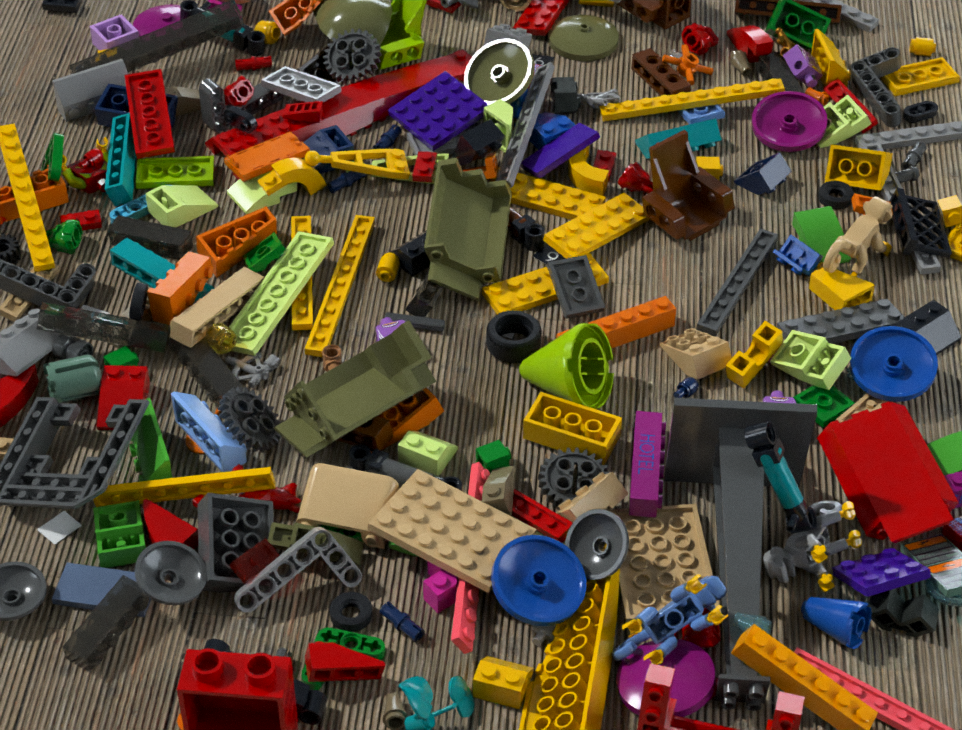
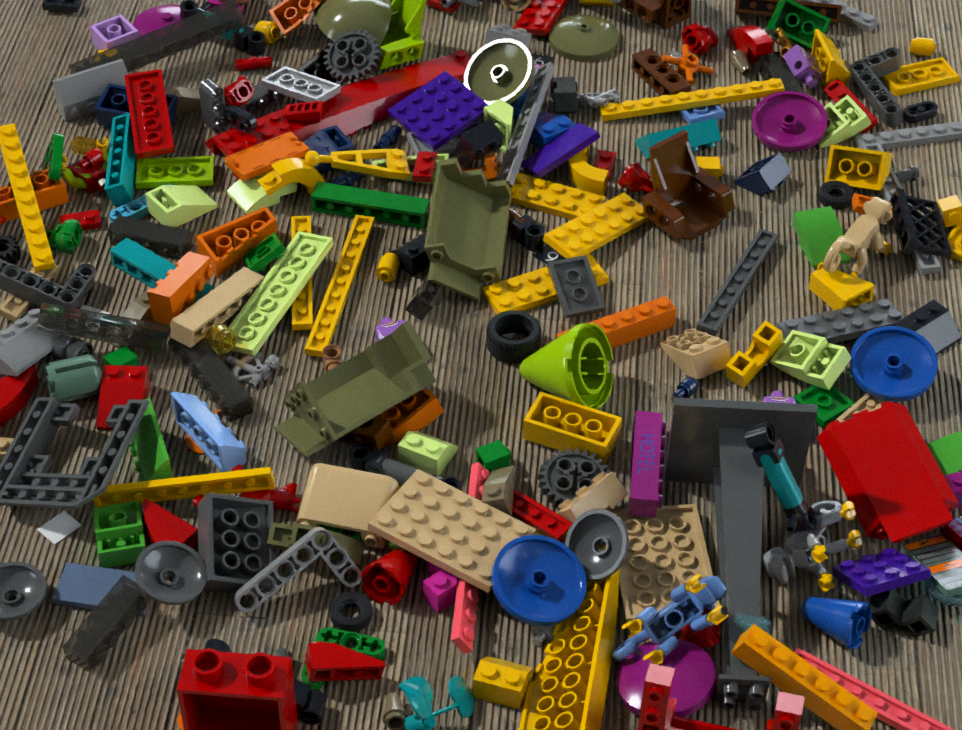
black tyre [129,283,148,321] -> none
dark grey gear [218,386,282,453] -> none
clear red plate [229,538,280,584] -> none
dark blue pin [380,601,425,642] -> none
dark grey axle [384,312,445,332] -> none
blue bracket [773,234,823,276] -> none
orange pin [805,87,829,105] -> none
dark grey pin [901,142,927,170] -> none
none -> clear yellow plate [71,136,105,155]
none -> green brick [311,181,430,229]
none -> red cone [361,547,418,605]

